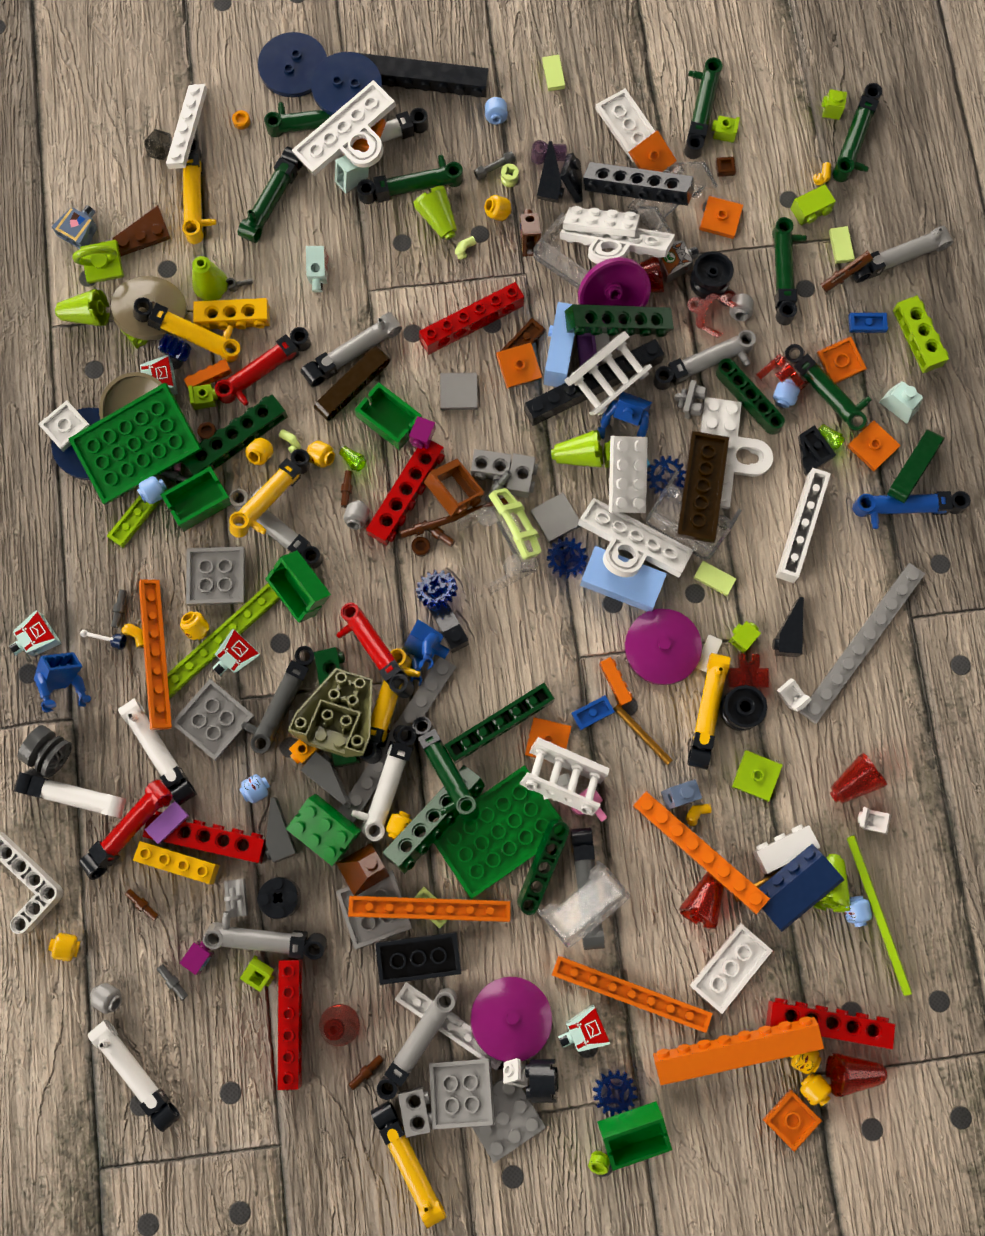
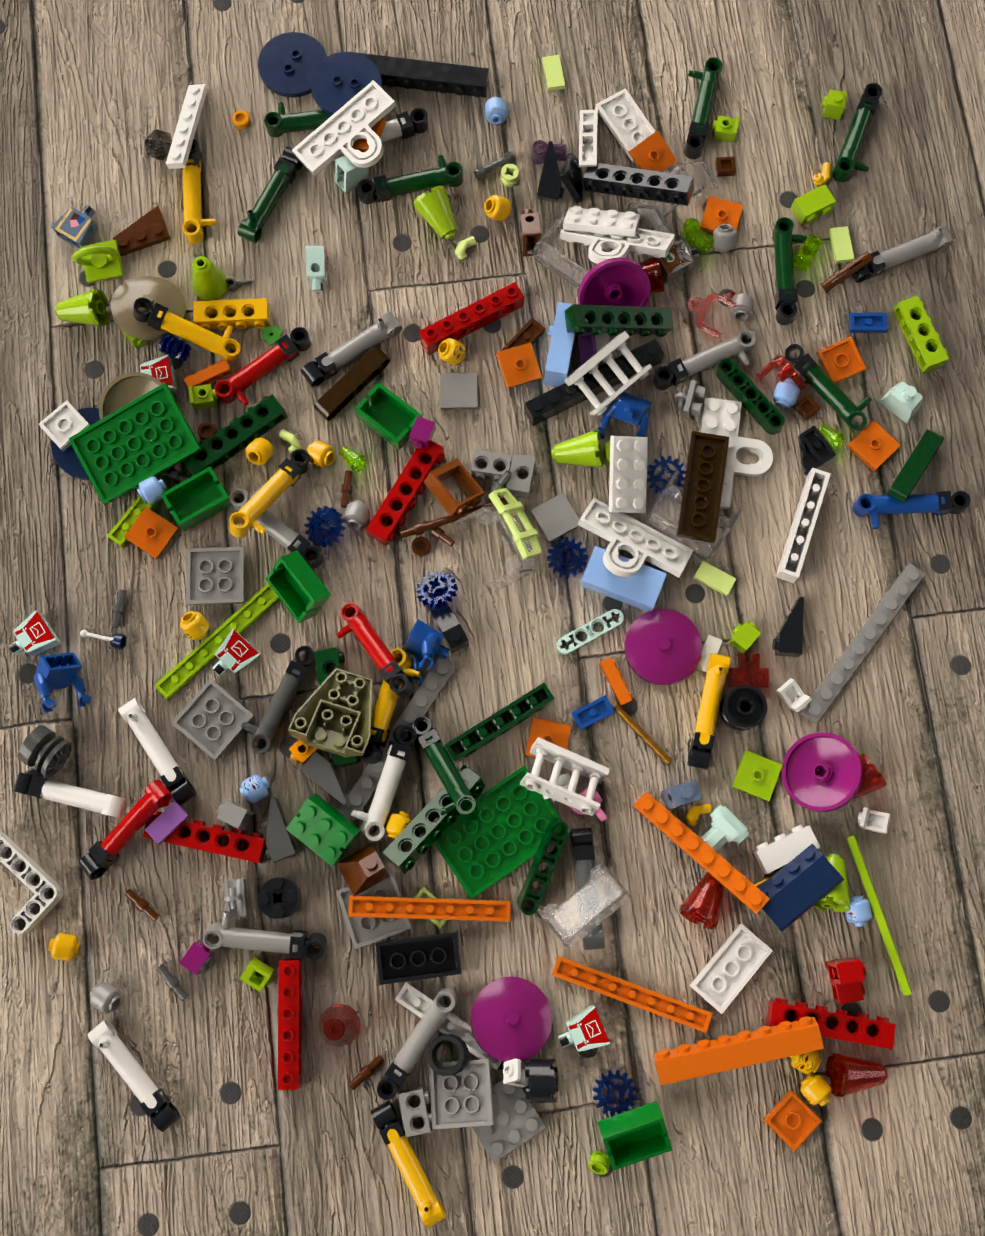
yellow arm [121,624,144,648] -> none
yellow brick [133,841,220,884] -> none
orange plate [139,579,172,730] -> none
black wheel [690,251,734,300] -> none
none -> orange plate [124,507,178,560]
none -> light grey brick [217,800,254,831]
none -> bright green plant [262,325,282,345]
none -> clear blue gear [304,506,346,548]
none -> black tyre [427,1034,469,1076]
none -> yellow head [438,338,466,365]
none -> light aqua beam [556,609,624,655]
none -> white slope [579,110,598,167]
none -> clear neon green leg [682,218,714,255]
none -> light aqua piece [701,804,749,852]
none -> light grey head [712,224,737,253]
none -> magenta dish [782,732,863,812]
none -> clear neon green leg [793,234,823,272]
none -> reddish brown tile [794,395,821,421]
none -> red brick [826,957,866,1004]

